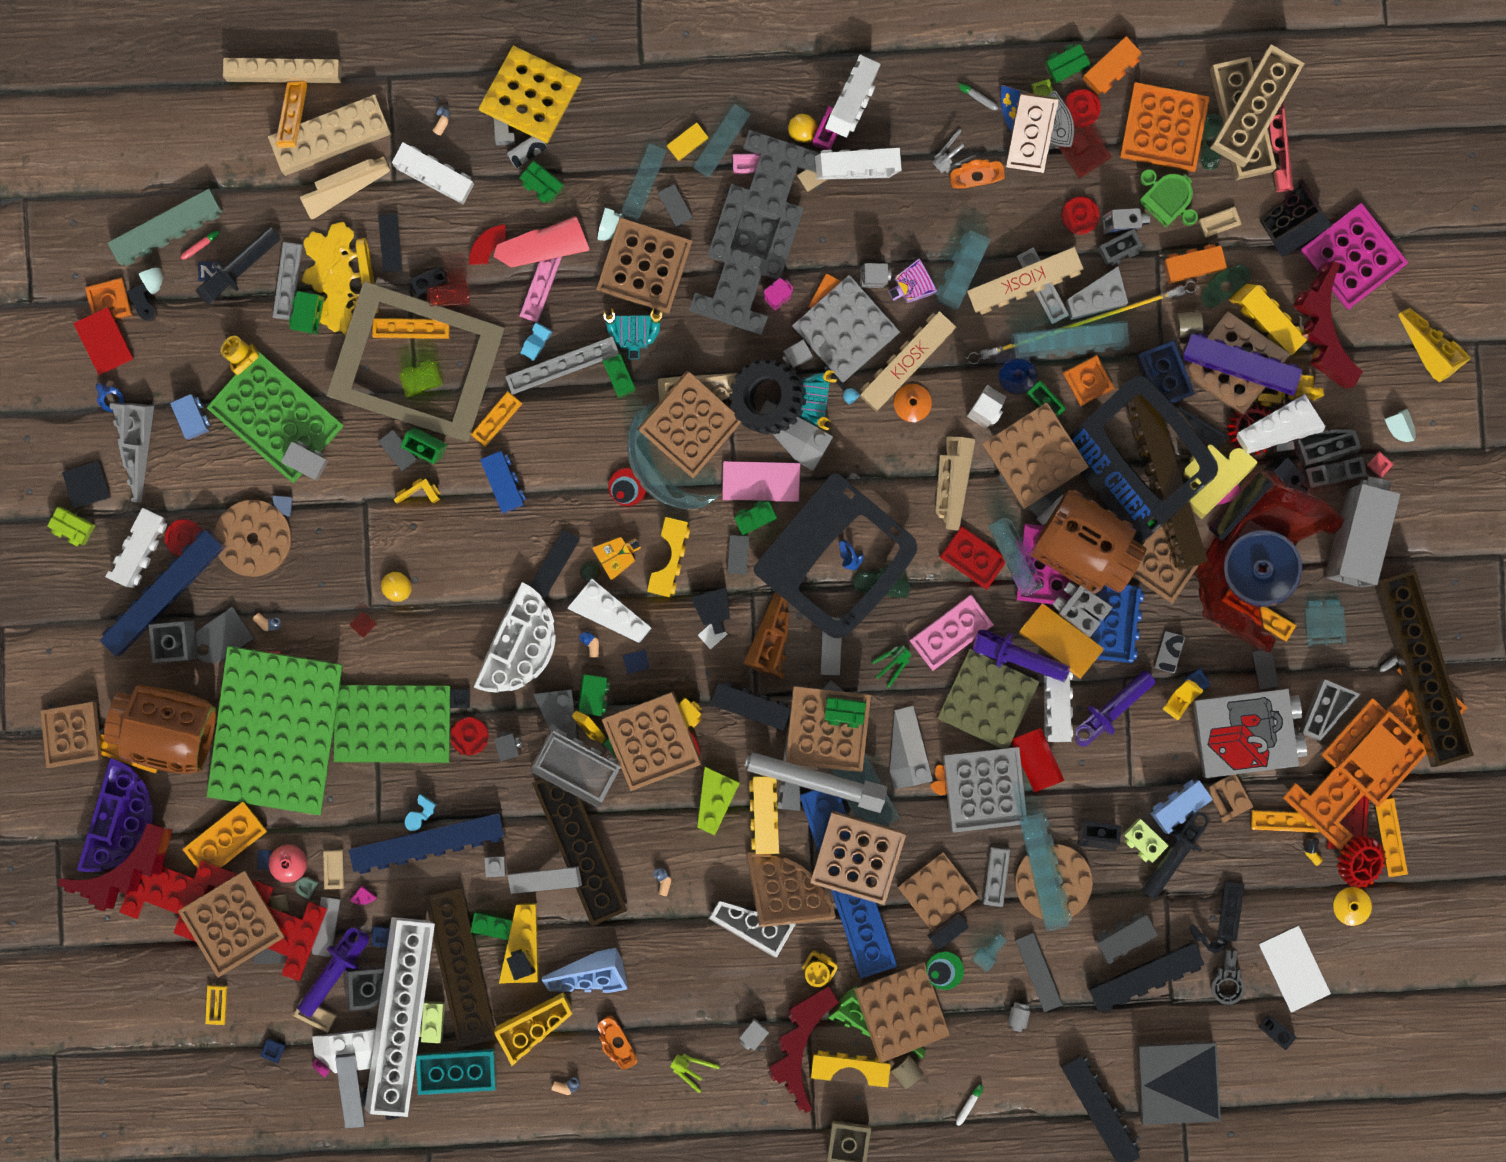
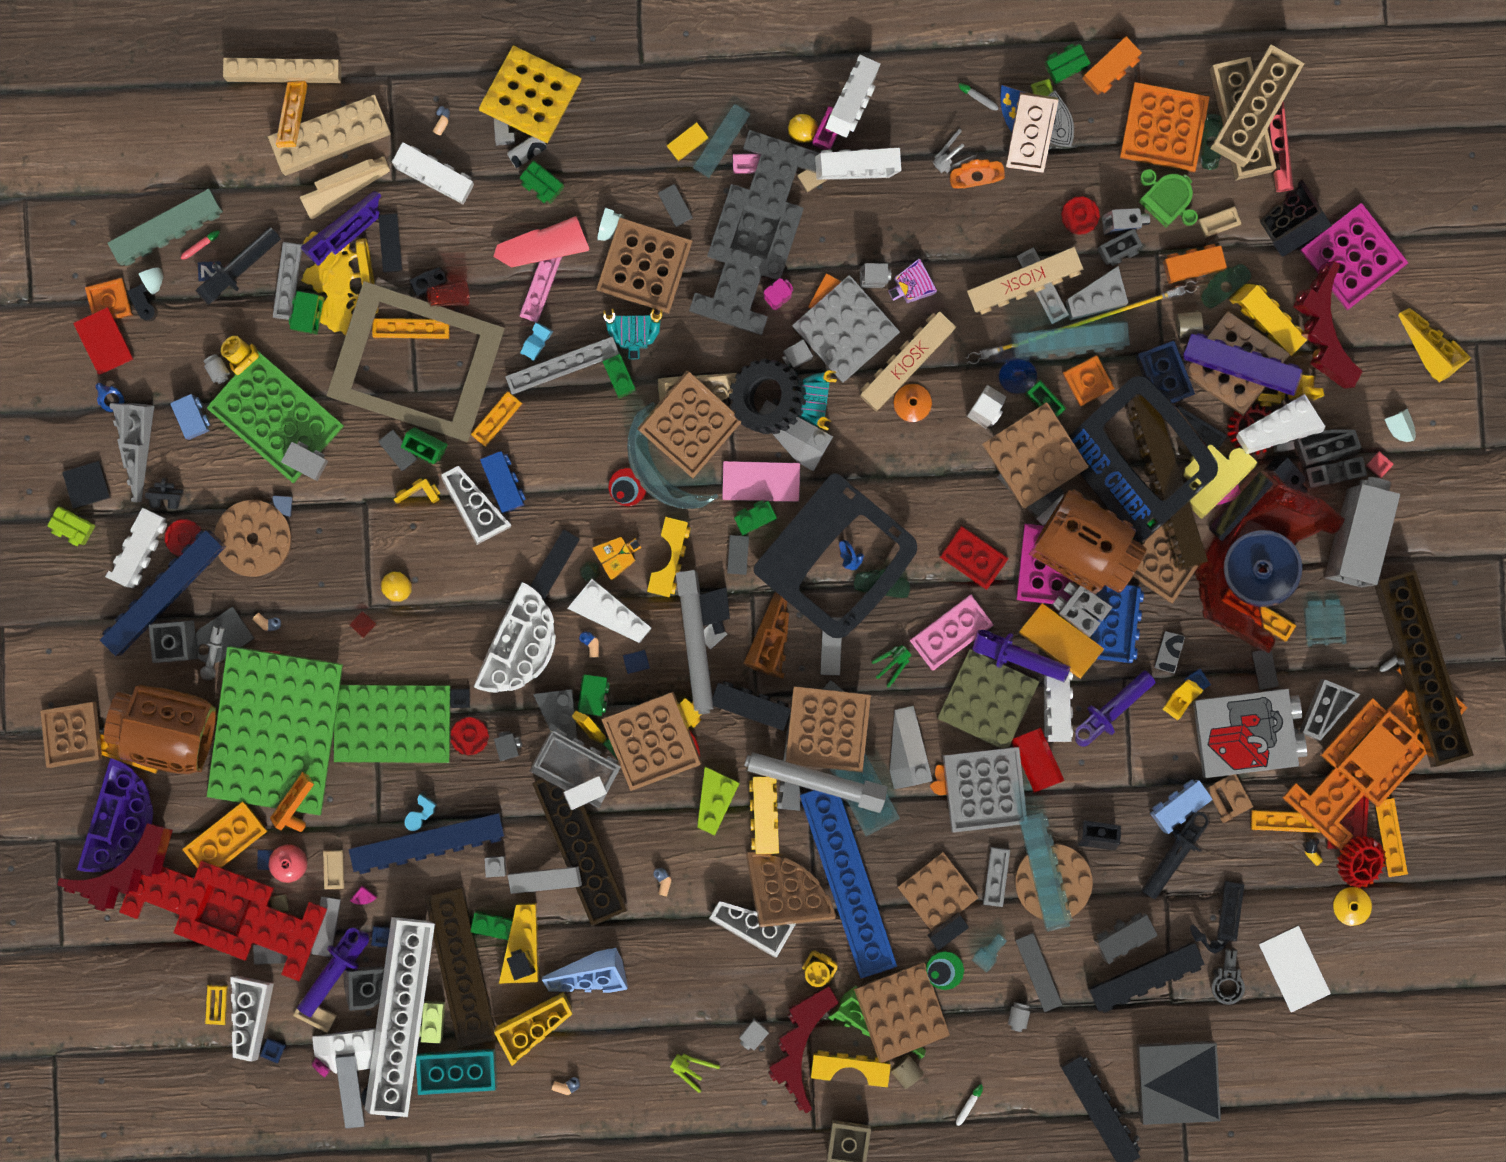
medium nougat plate [178,870,285,978] -> none
sand green tile [295,877,319,899] -> none
clear neon green brick [398,360,444,397] -> none
red tile [469,225,507,265] -> none
orange piece [598,1015,638,1069] -> none
clear light blue tile [621,143,667,222] -> none
medium nougat piece [810,811,907,905] -> none
medium azure hinge [822,365,860,405] -> none
green brick [824,697,866,728] -> none
clear light blue brick [935,230,991,311] -> none
tan wedge [936,437,975,530] -> none
clear light blue brick [988,517,1044,596] -> none
clear red plate [1058,126,1112,180] -> none
red tile [1064,89,1101,128] -> none
yellowish green brick [1122,818,1168,863] -> none
black leg [1258,1015,1297,1050] -> none
none -> black hips [145,477,184,509]
none -> light grey pin [200,625,225,681]
none -> light grey brick [203,354,230,384]
none -> white wedge [230,976,274,1062]
none -> orange piece [270,772,314,832]
none -> dark purple wedge [300,191,381,266]
none -> white wedge [441,466,511,545]
none -> white tile [563,776,607,810]
none -> light grey brick [676,570,713,714]

